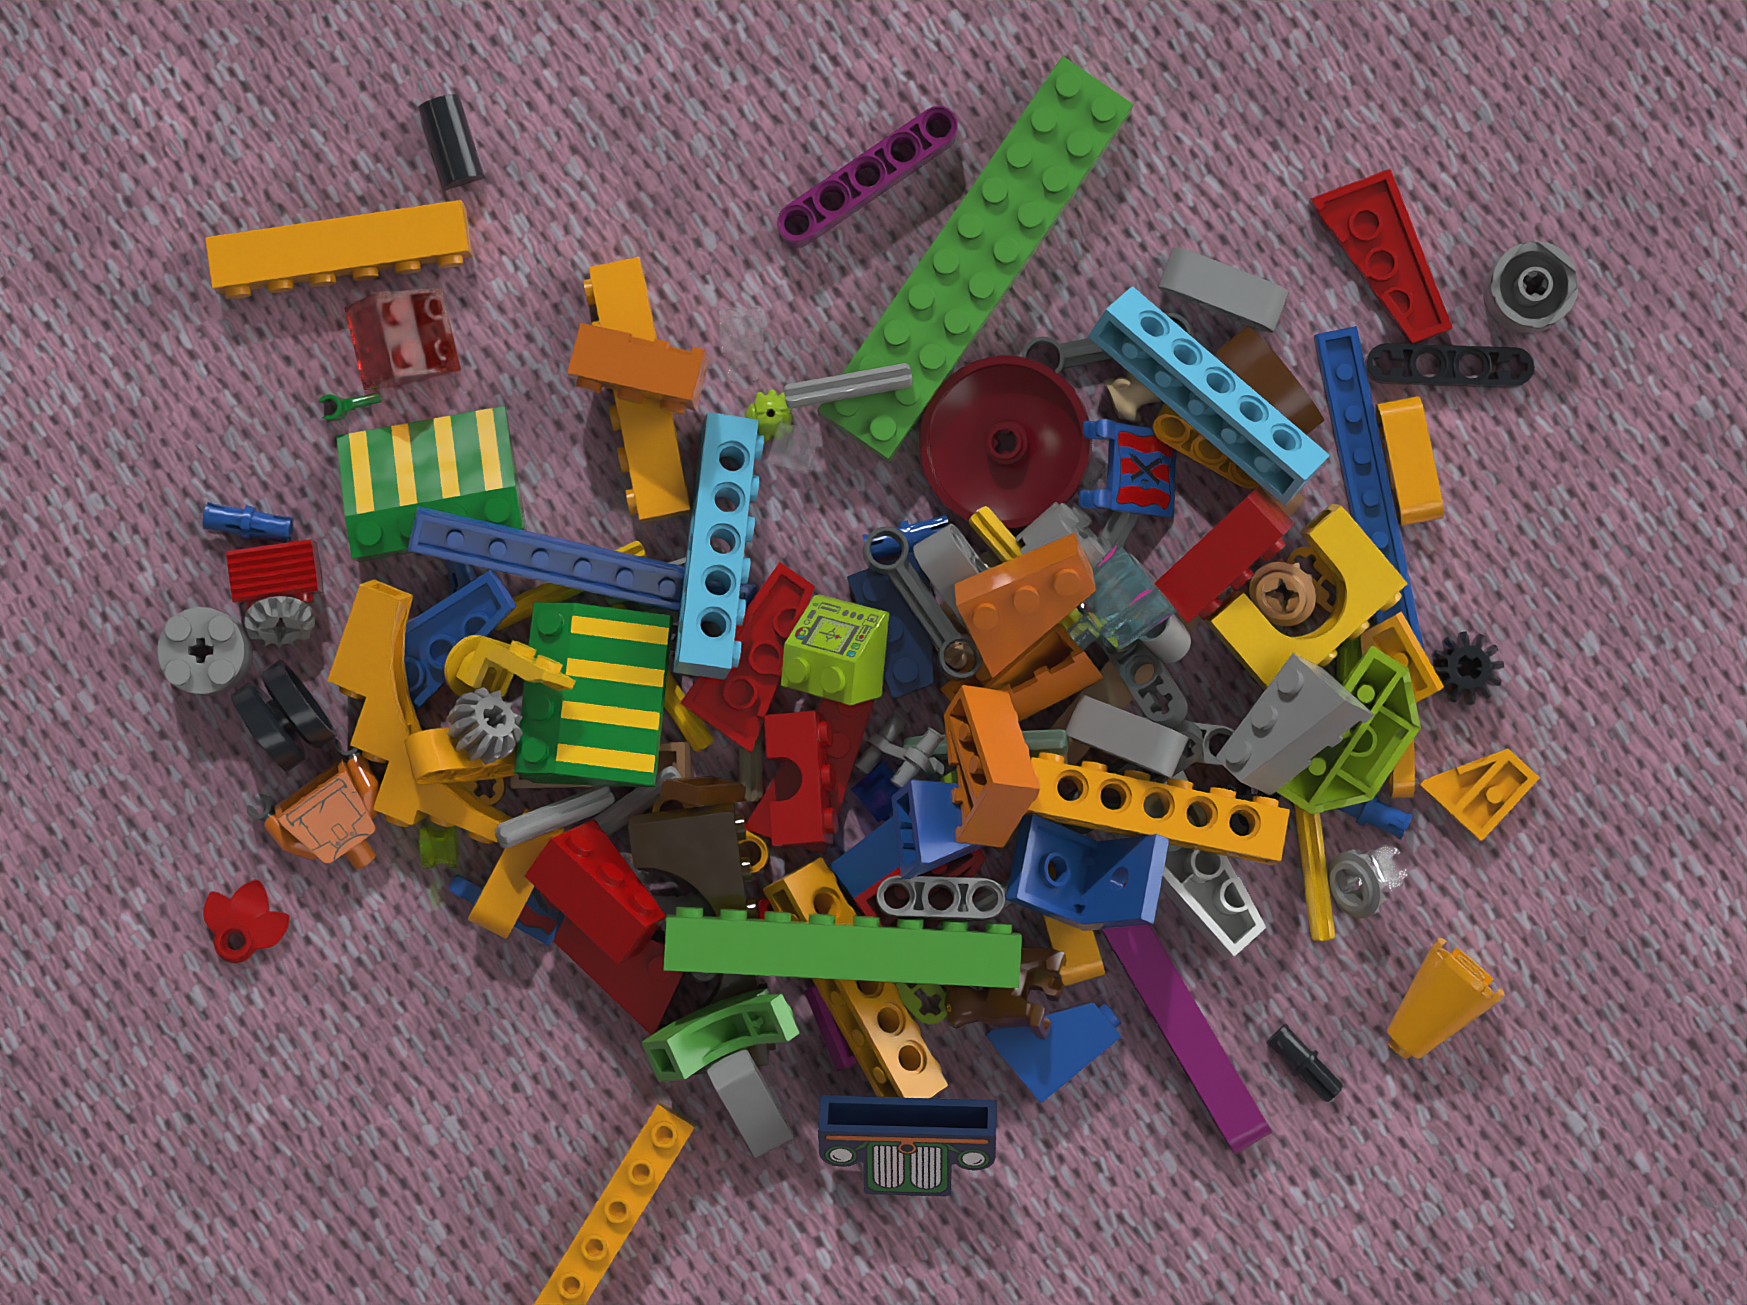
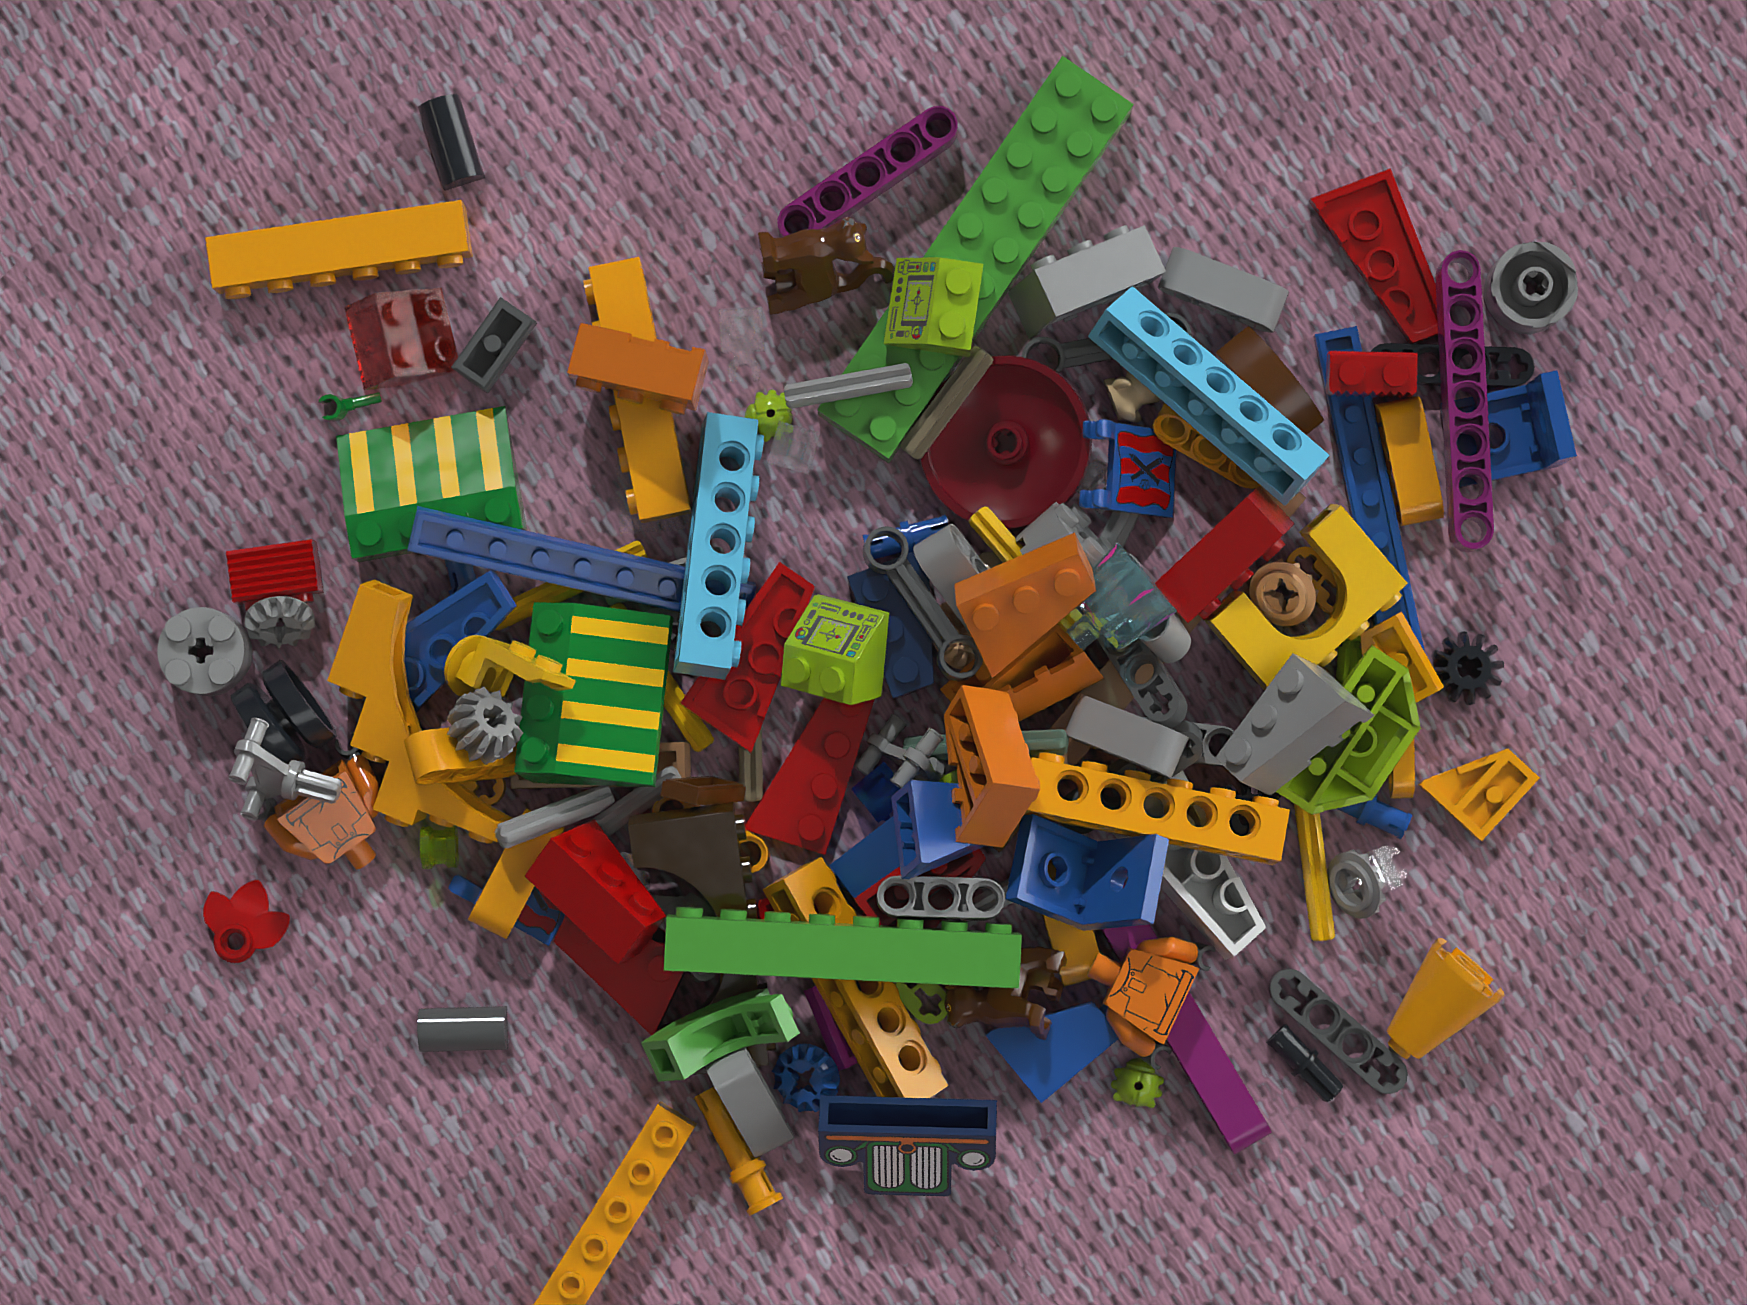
blue pin [202,502,294,543] -> none
red arch [764,710,838,848] -> none
none -> light grey axle [228,718,342,821]
none -> dark grey brick [417,1006,508,1052]
none -> dark grey brick [451,297,537,393]
none -> light orange pin [694,1087,783,1216]
none -> reddish brown animal [758,217,895,315]
none -> blue gear [772,1044,840,1113]
none -> lime slope [884,257,984,357]
none -> dark tan axle [901,346,993,460]
none -> light grey wedge [1008,225,1166,339]
none -> orange torso [1087,937,1216,1070]
none -> lime animal [1111,1058,1164,1108]
none -> dark grey beam [1268,968,1408,1094]
none -> red brick [1326,351,1418,398]
none -> magenta beam [1435,250,1494,553]
none -> blue bracket [1439,370,1577,488]

